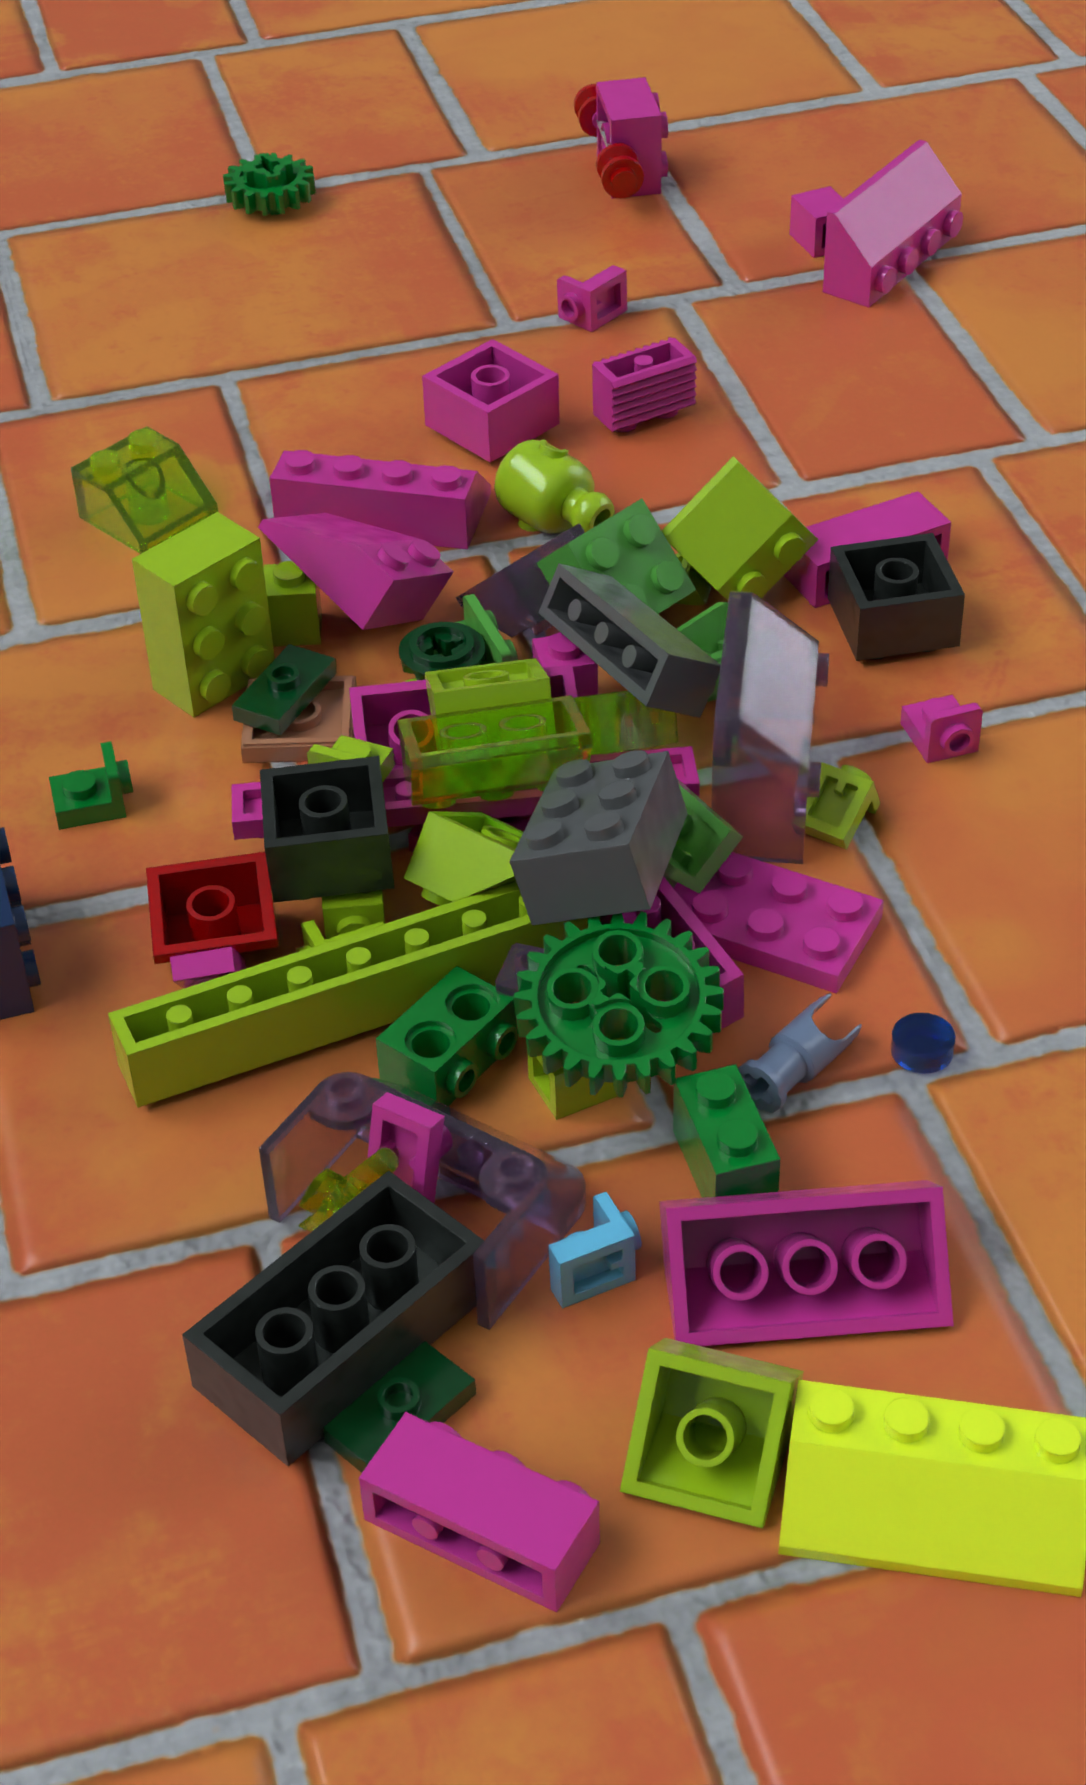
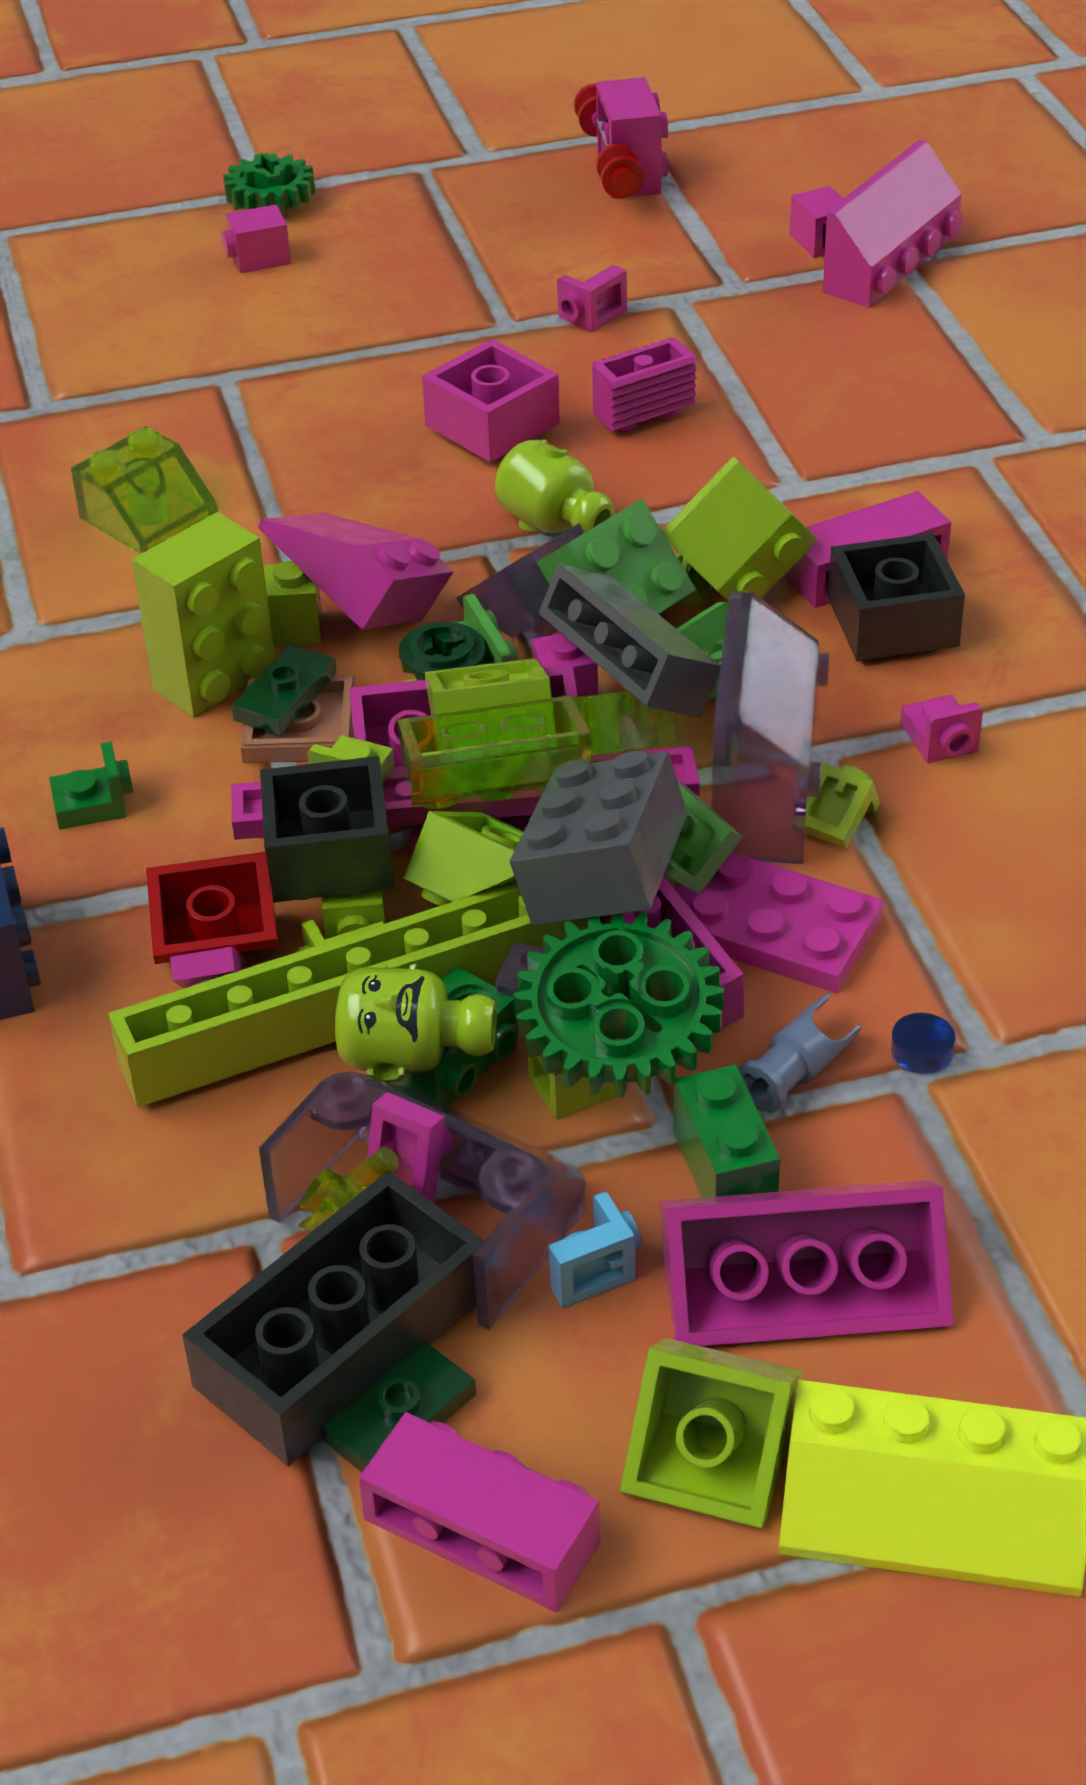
dark pink slope [269,450,491,550] -> none
none -> dark pink brick [221,205,291,273]
none -> lime piece [335,964,497,1082]

